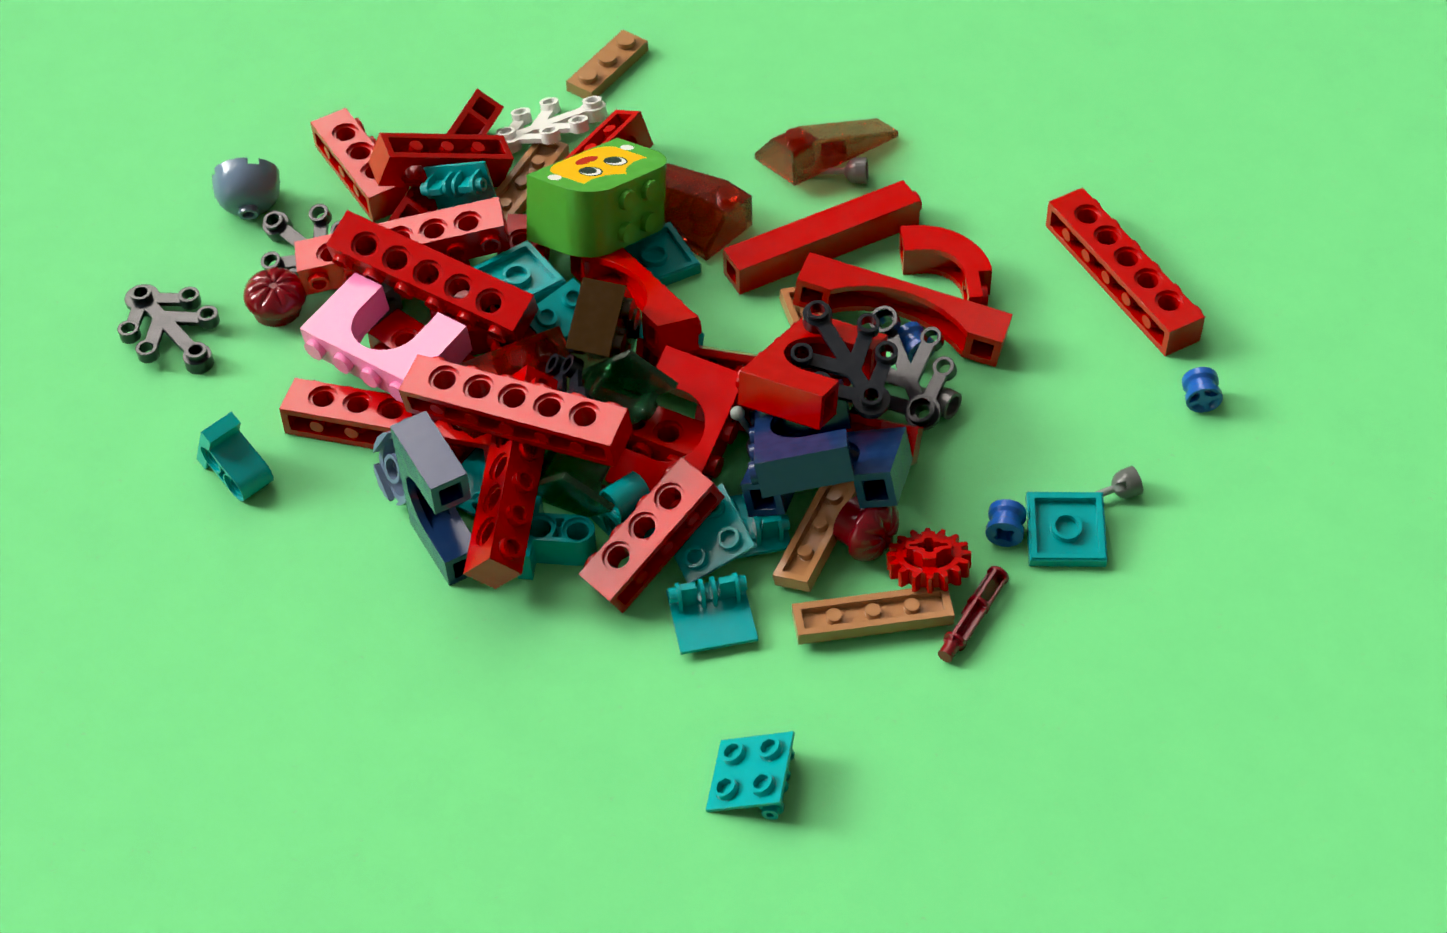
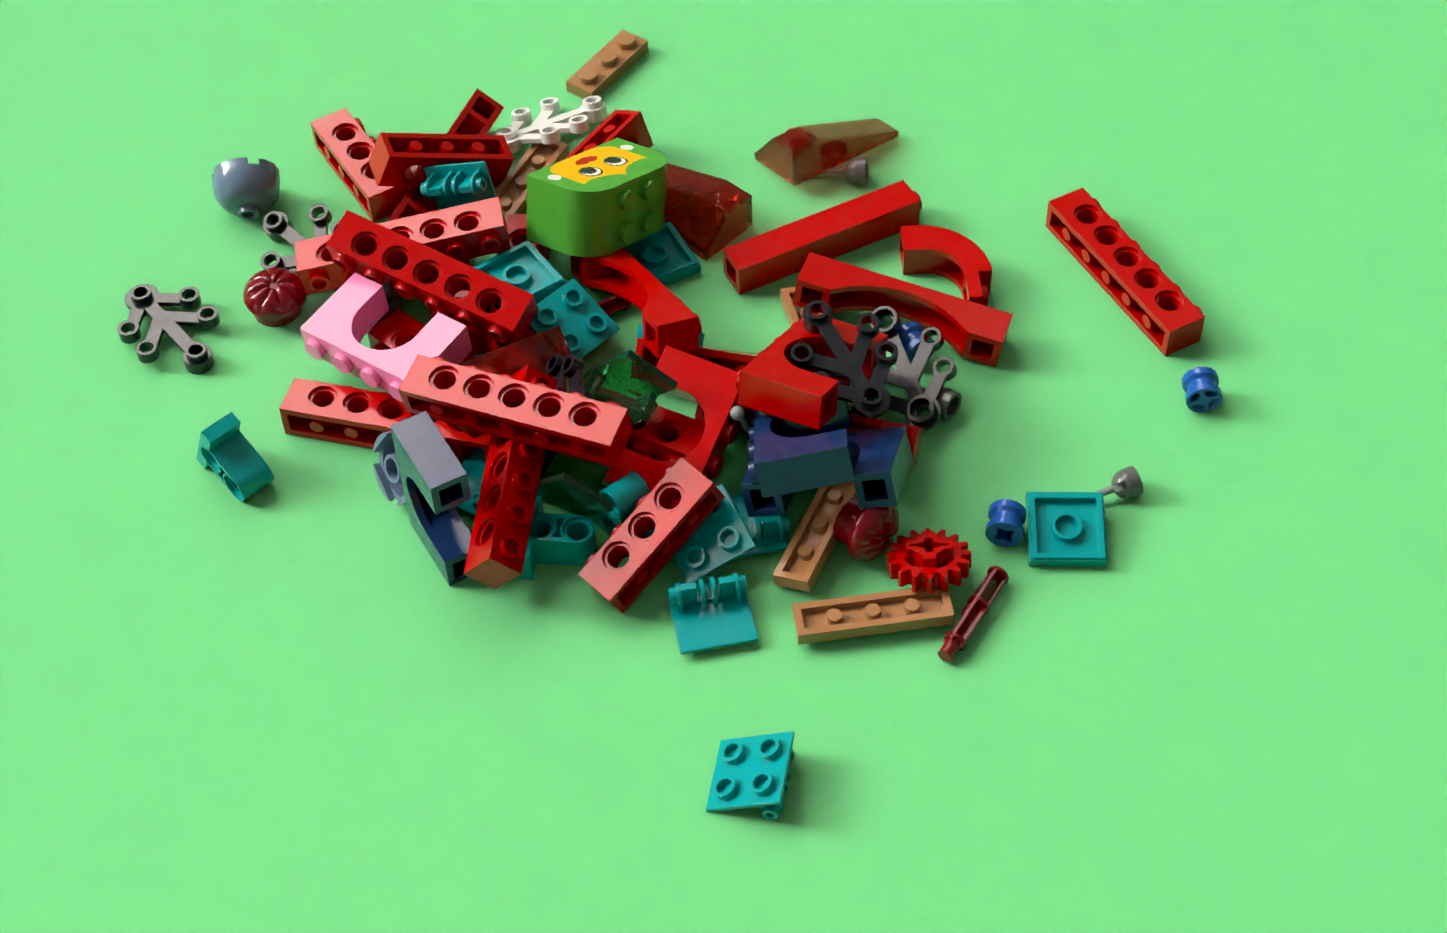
dark brown brick [565,277,643,384] -> none

